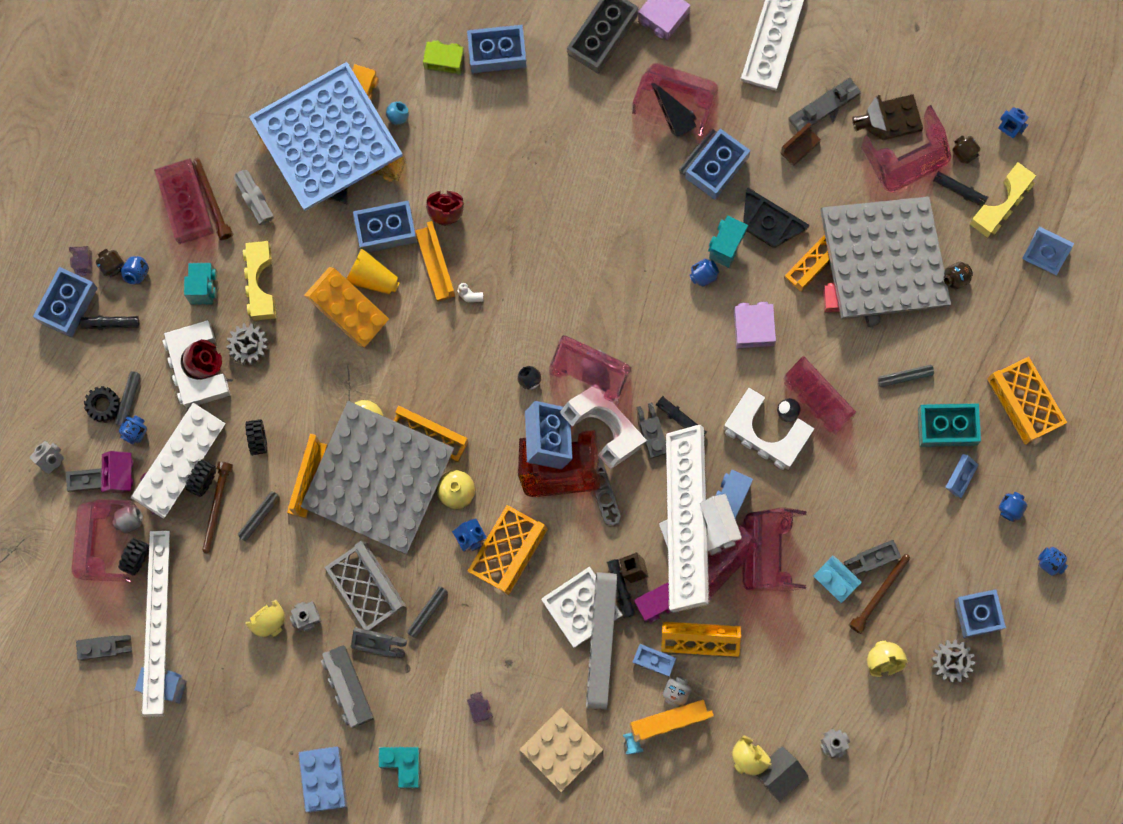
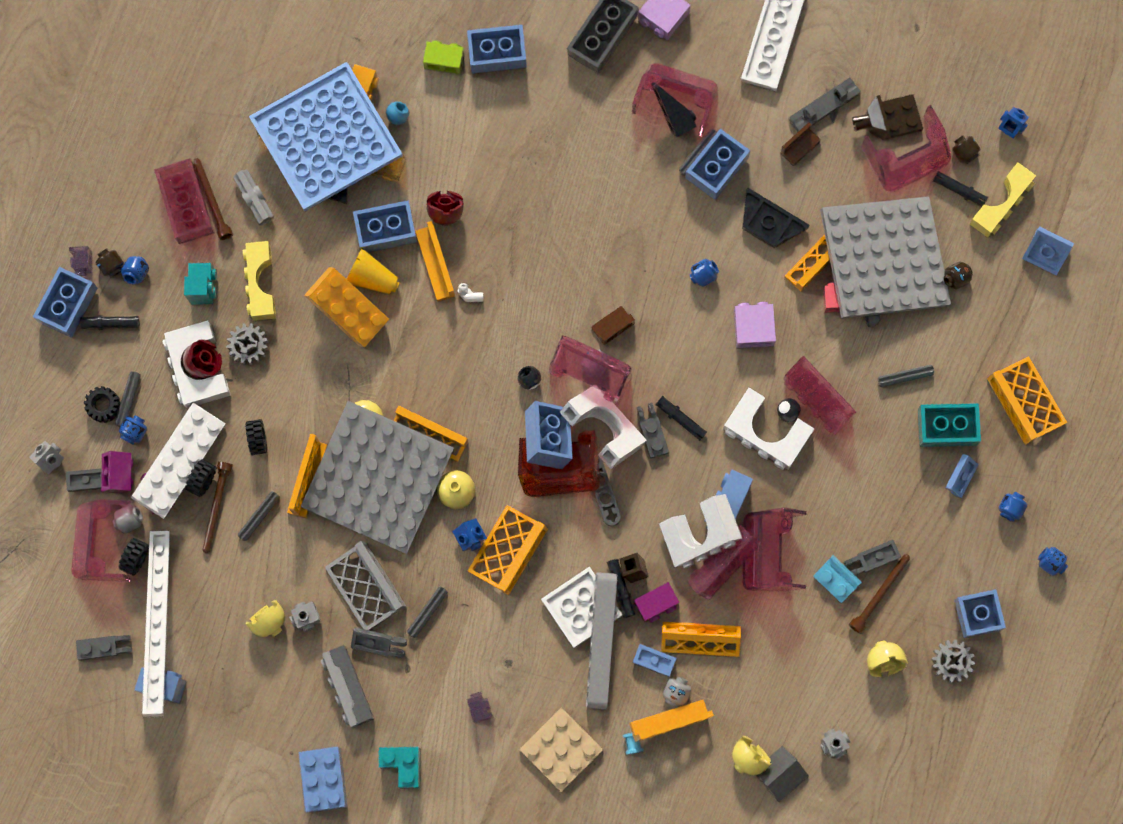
white plate [666,425,709,612] -> none
teal brick [708,215,748,268] -> none
none -> reddish brown panel [591,306,635,345]

